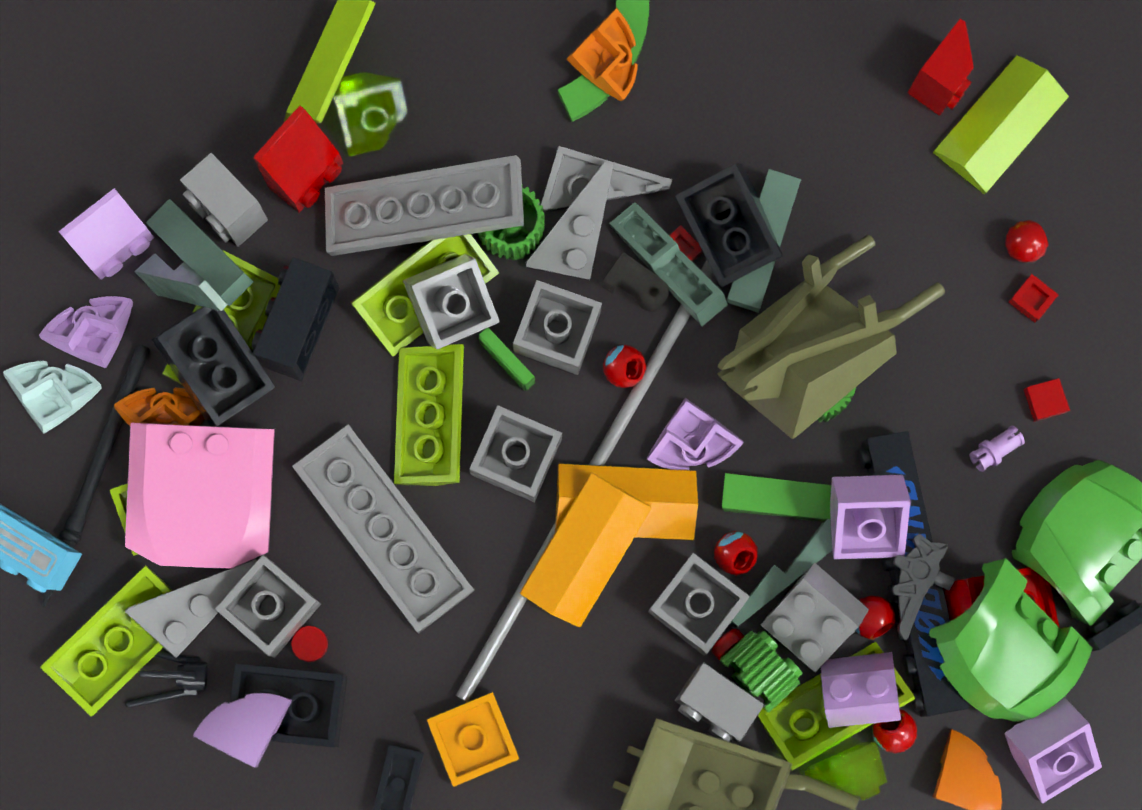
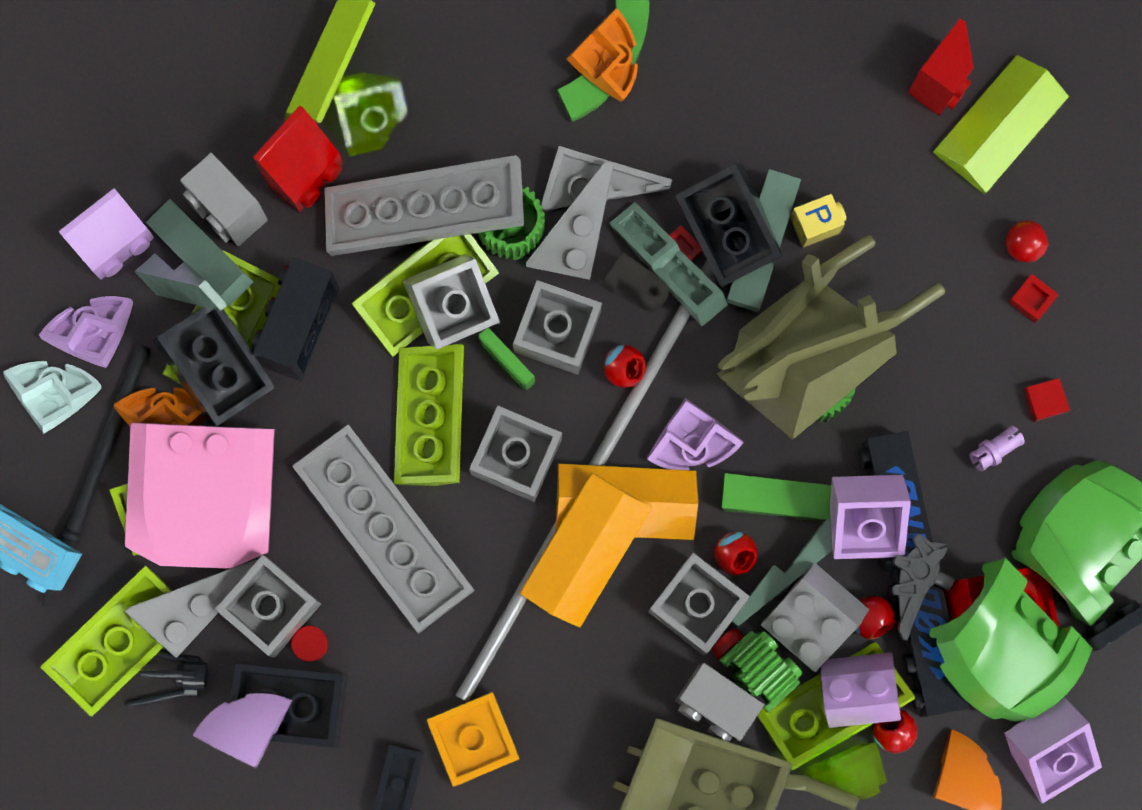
none -> light yellow brick [790,194,846,248]

